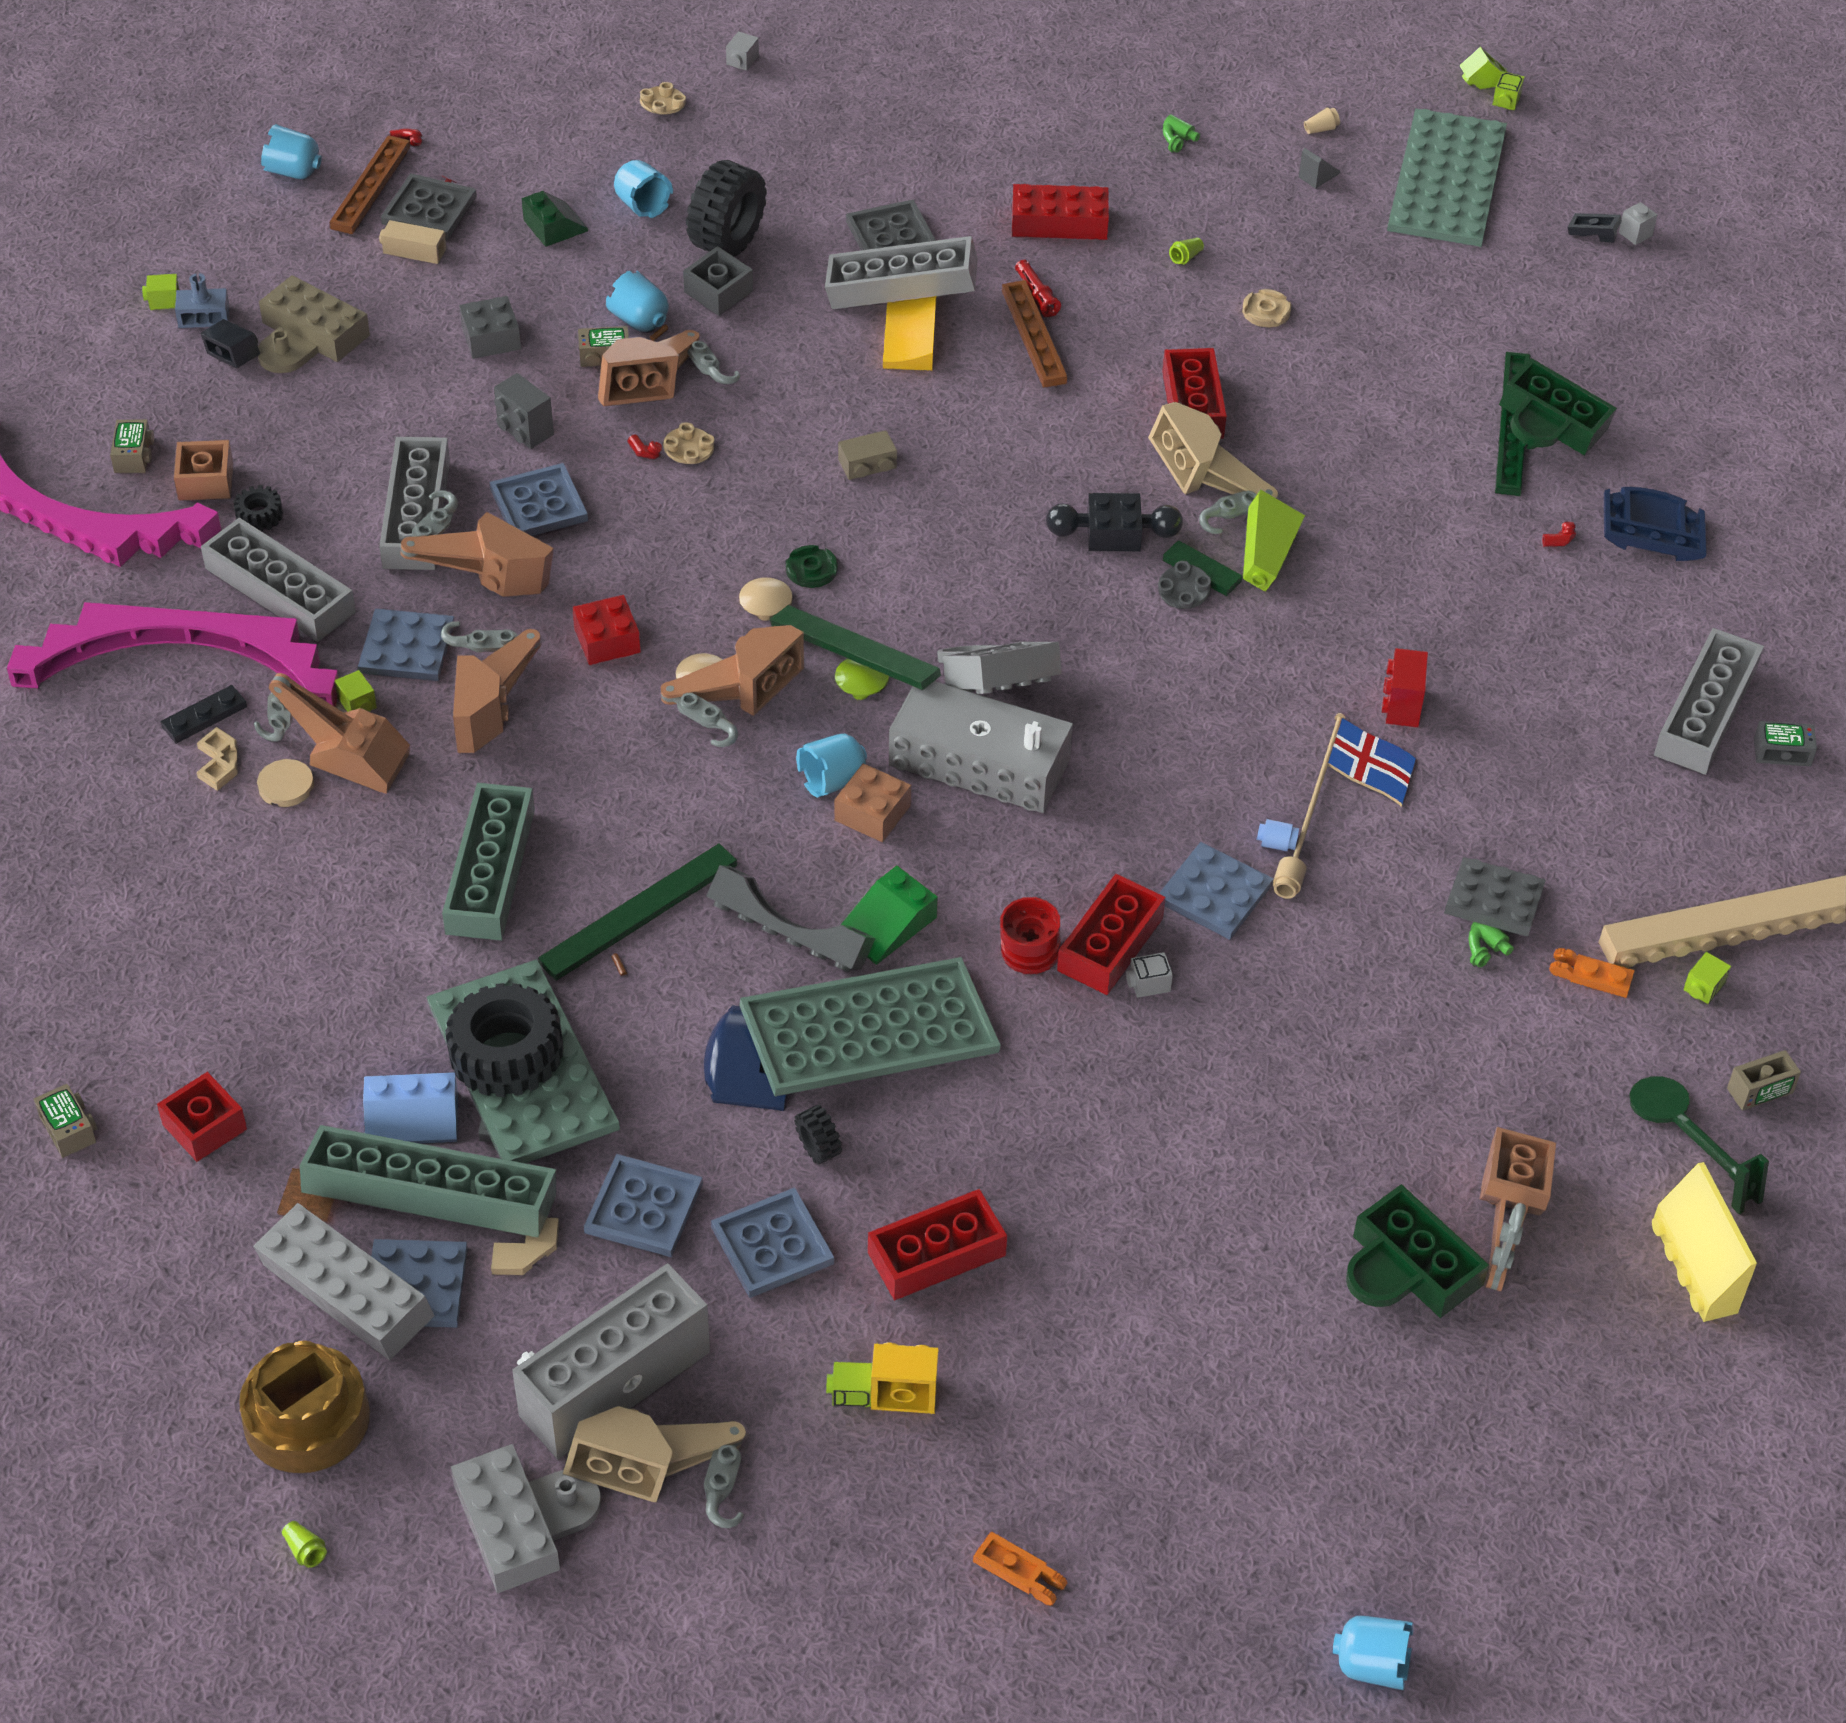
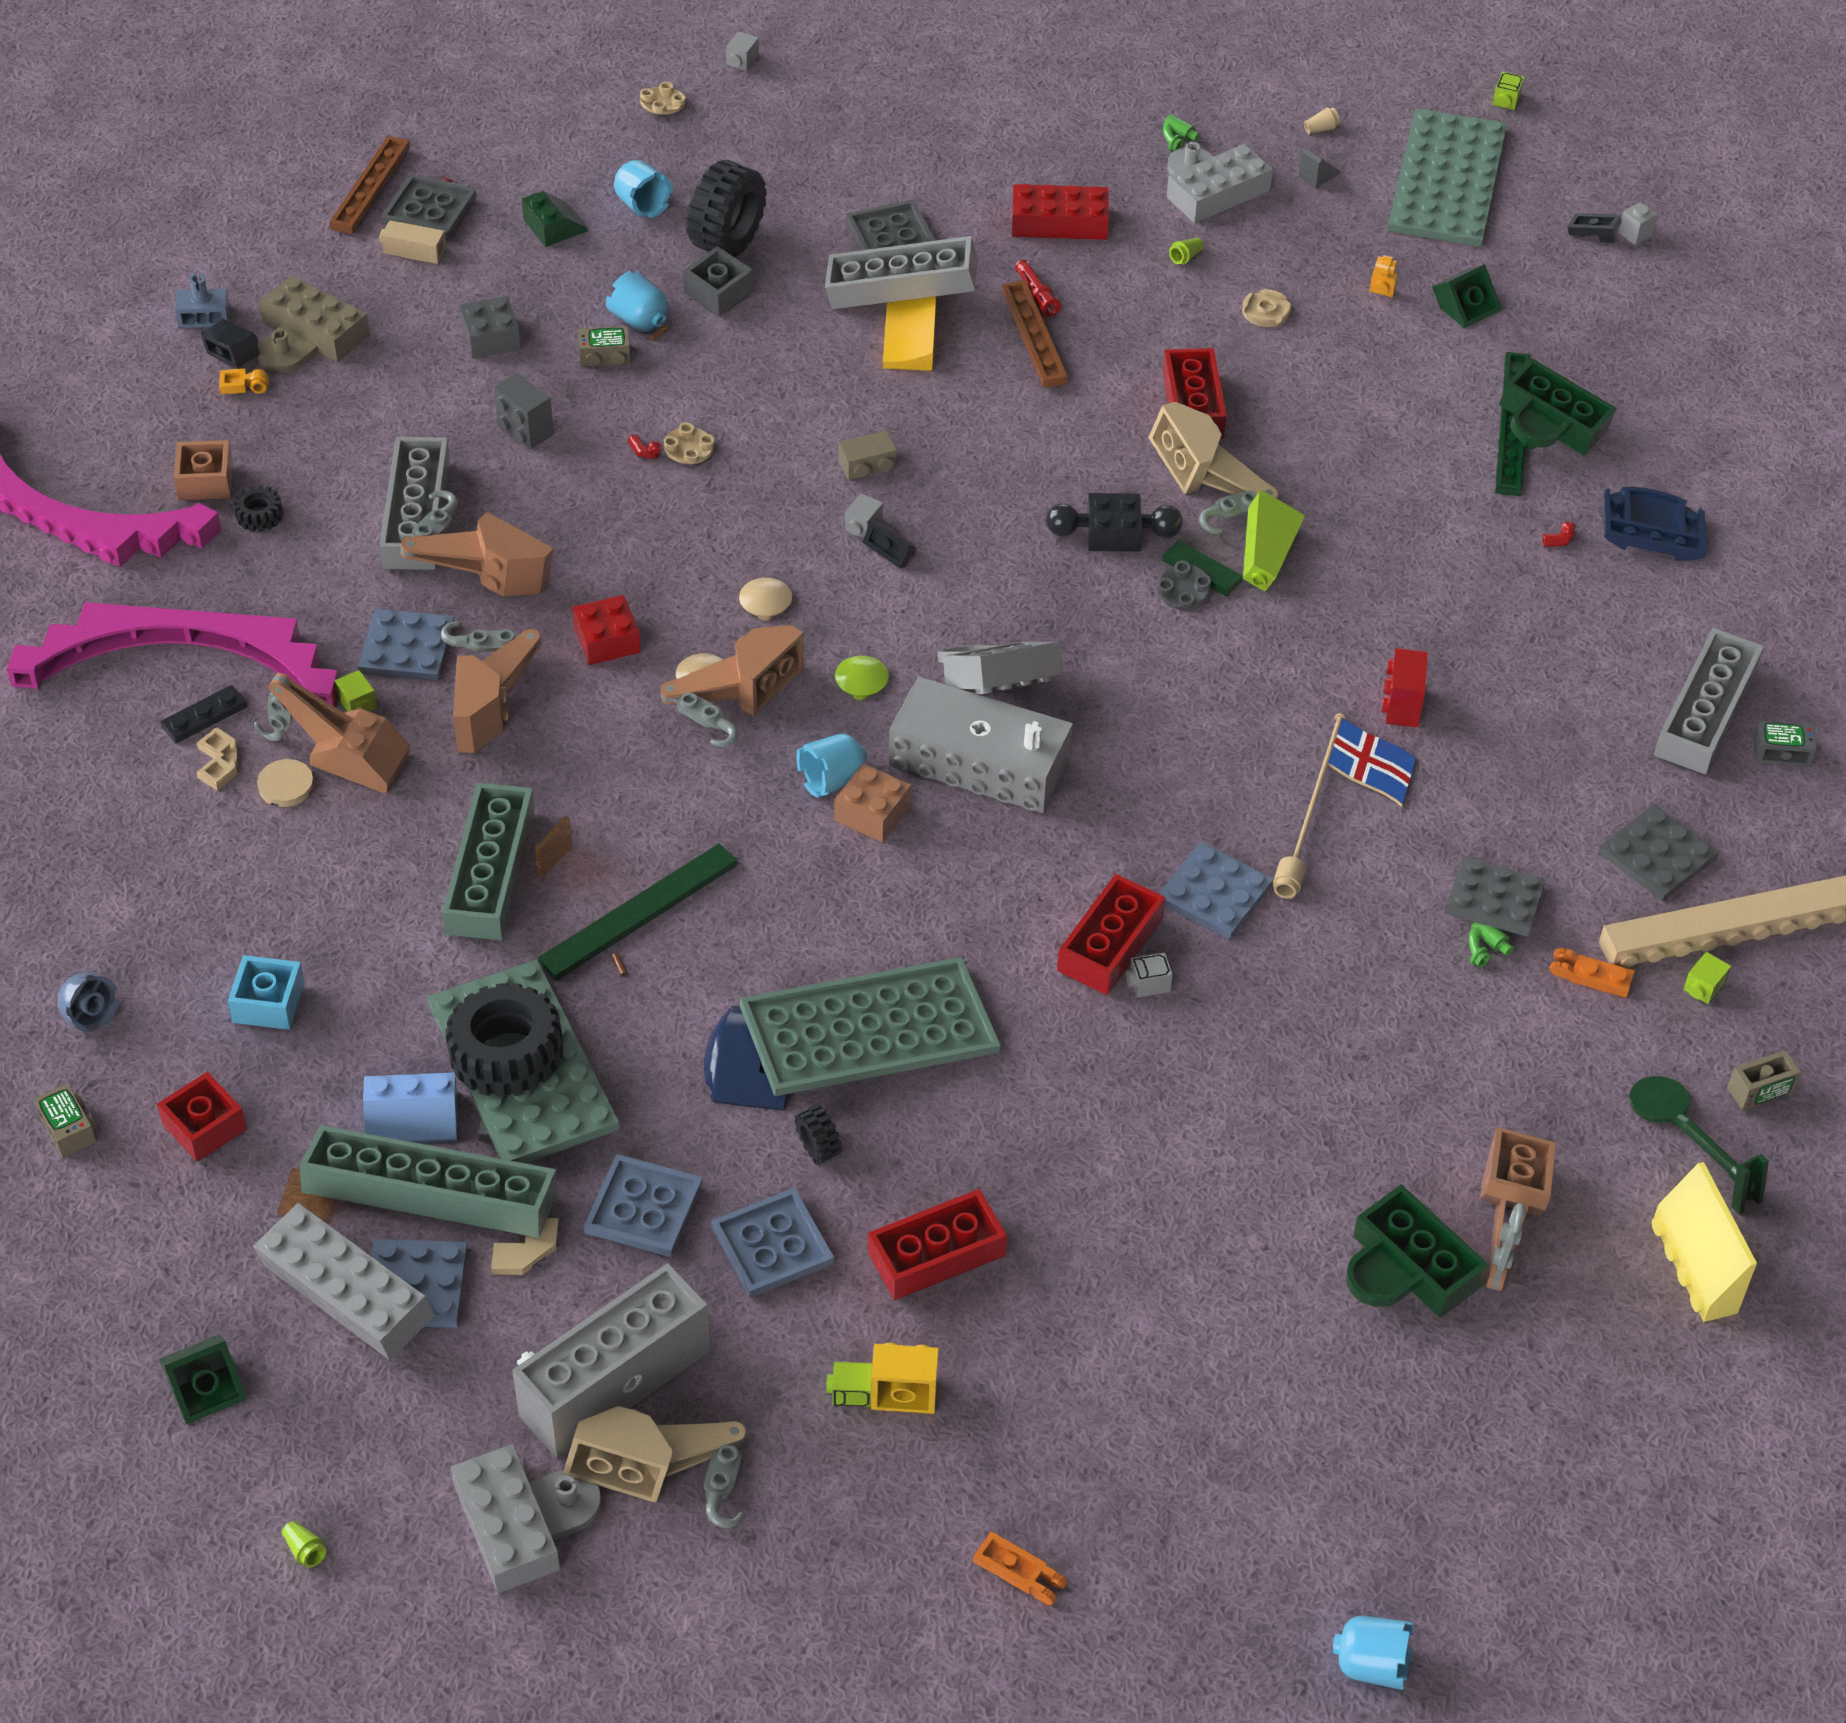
dark tan brick [110,419,154,473] -> none
lime brick [142,274,180,310] -> none
light grey brick [201,518,356,642] -> none
pearl gold piece [239,1340,370,1473] -> none
medium azure cylinder [261,124,322,180] -> none
red arm [389,129,423,146] -> none
sand blue plate [490,463,588,536] -> none
nougat slope [598,330,740,406] -> none
dark grey arch [706,865,875,972] -> none
dark green tile [770,605,941,690] -> none
dark green tile [785,545,838,588] -> none
green slope [841,865,938,965] -> none
red wheel [1000,897,1061,974] -> none
light blue brick [1257,819,1299,852] -> none
lime slope [1460,47,1508,89] -> none
none -> sand blue cylinder [57,972,118,1033]
none -> dark green slope [159,1334,247,1425]
none -> light orange plate [219,368,269,394]
none -> medium azure brick [228,955,305,1030]
none -> clear orange piece [535,816,573,879]
none -> light grey brick [845,493,883,538]
none -> black hinge [862,519,917,568]
none -> light grey brick [1167,142,1273,223]
none -> light orange plate [1369,255,1398,297]
none -> dark green slope [1432,264,1503,328]
none -> dark grey plate [1598,804,1719,901]

